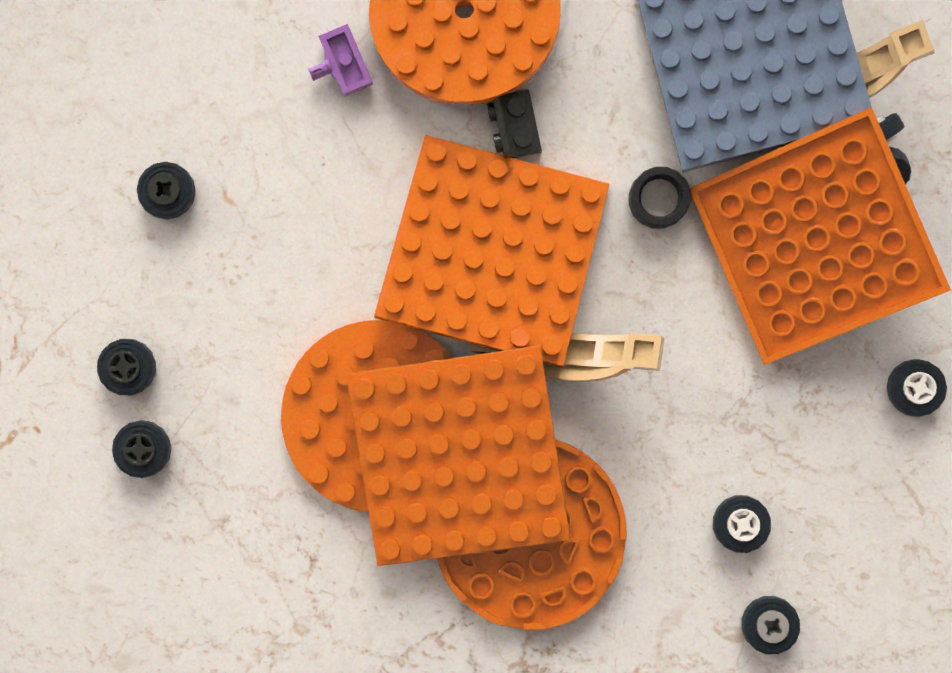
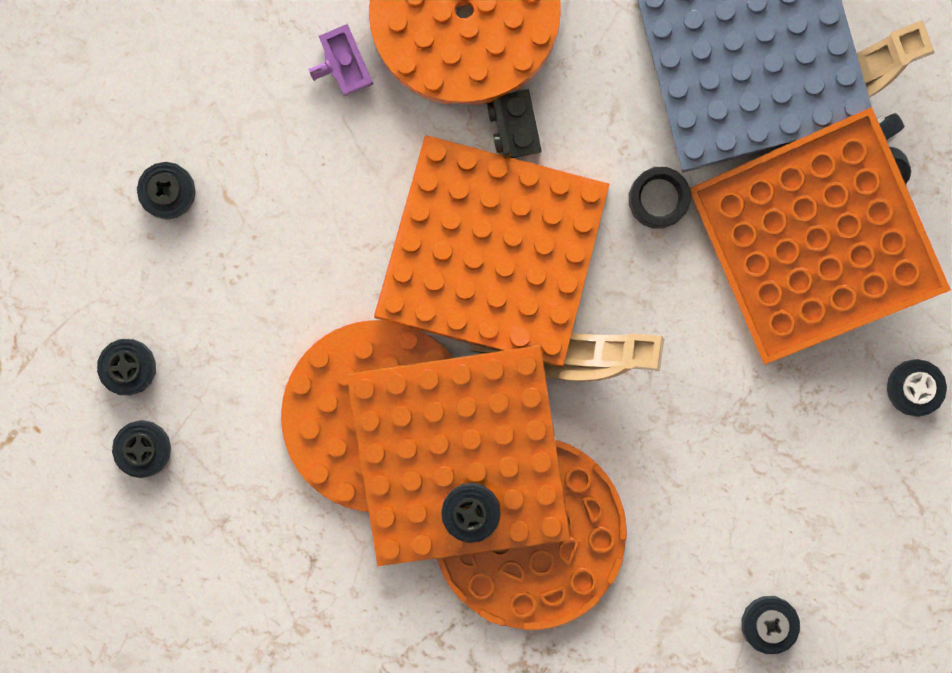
black wheel [713,495,771,553] -> none
none -> black wheel [441,483,501,543]

